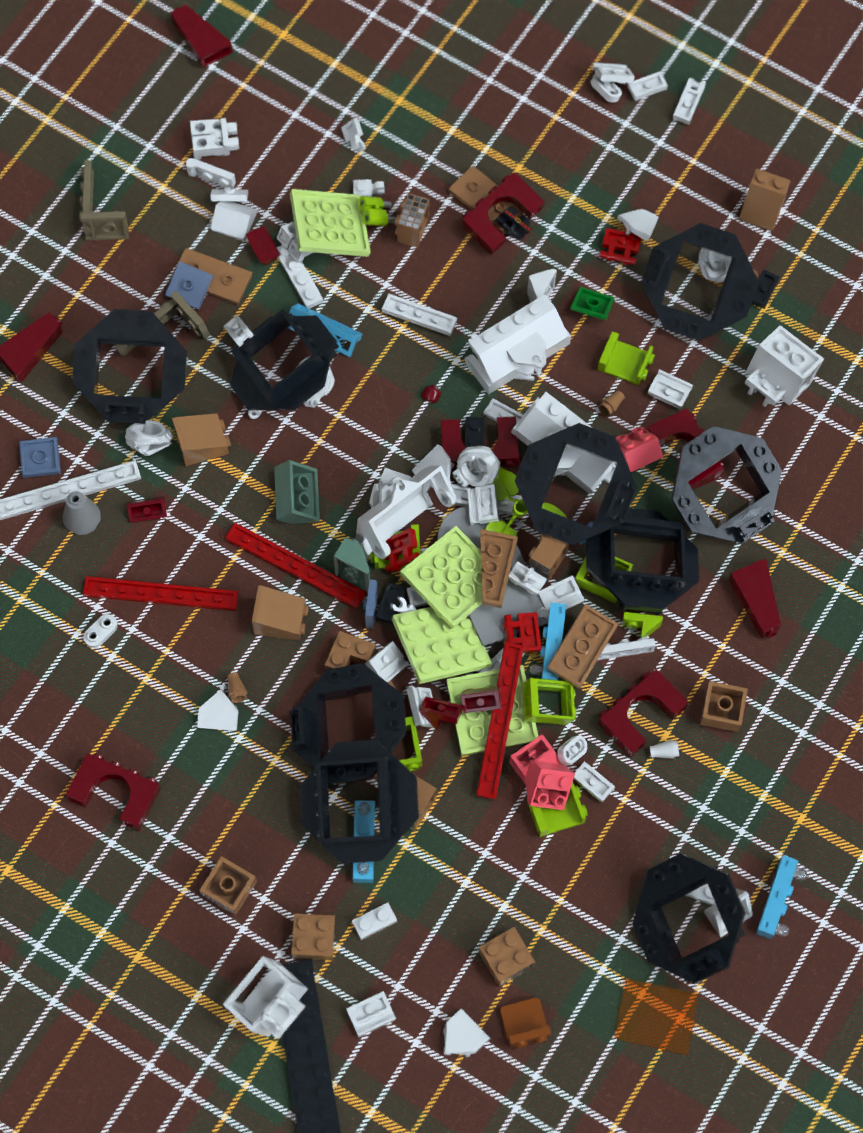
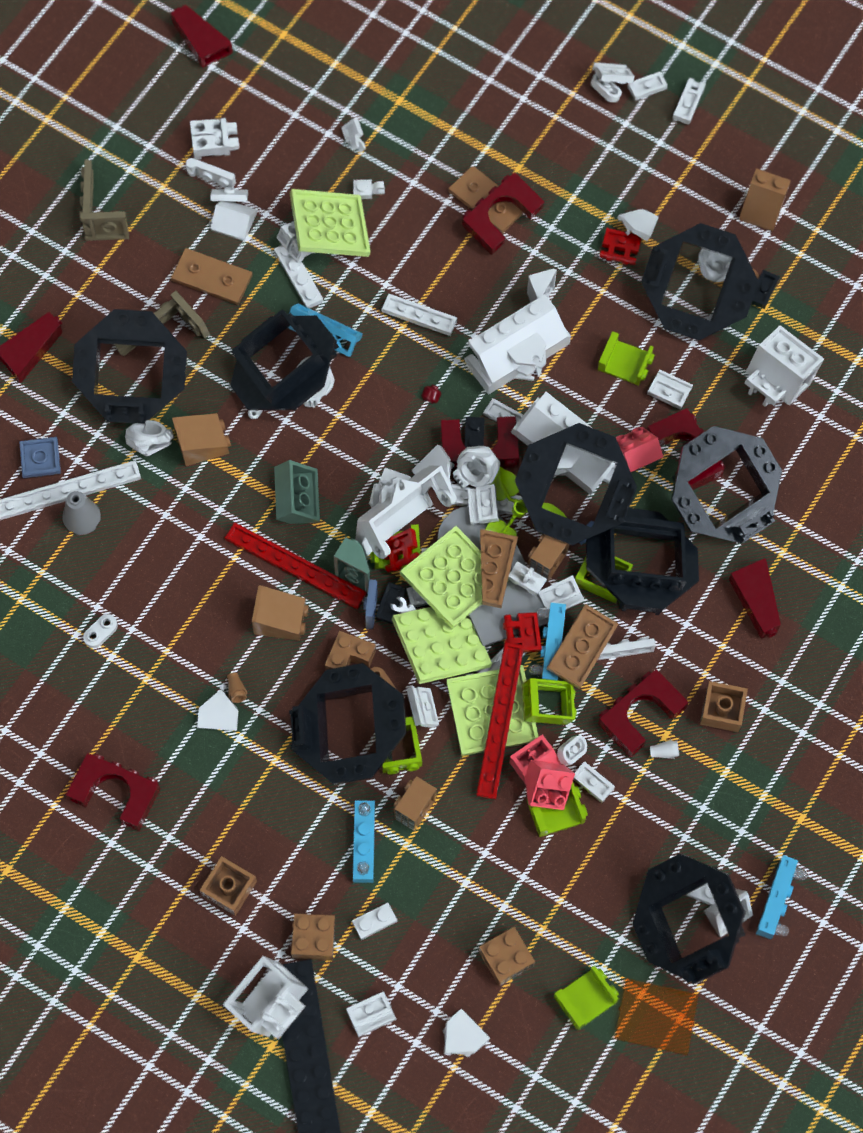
red tile [83,576,239,611] -> none
dark red slope [126,497,167,523] -> none
sand blue plate [165,261,214,310] -> none
white plate [223,315,254,347] -> none
dark red slope [245,226,280,265] -> none
black hinge [300,740,419,864] -> none
lime piece [358,196,396,226] -> none
white plate [365,641,409,682] -> none
medium nougat brick [395,193,429,248] -> none
dark red slope [420,696,463,730] -> none
slope [460,686,502,714] -> none
black hips [495,206,531,240] -> none
dark orange bracket [500,998,551,1049] -> none
green slope [571,287,615,321] -> none
medium nougat cone [598,391,625,417] -> none
lime slope [622,612,663,638] -> none
none -> lime panel [554,965,619,1031]

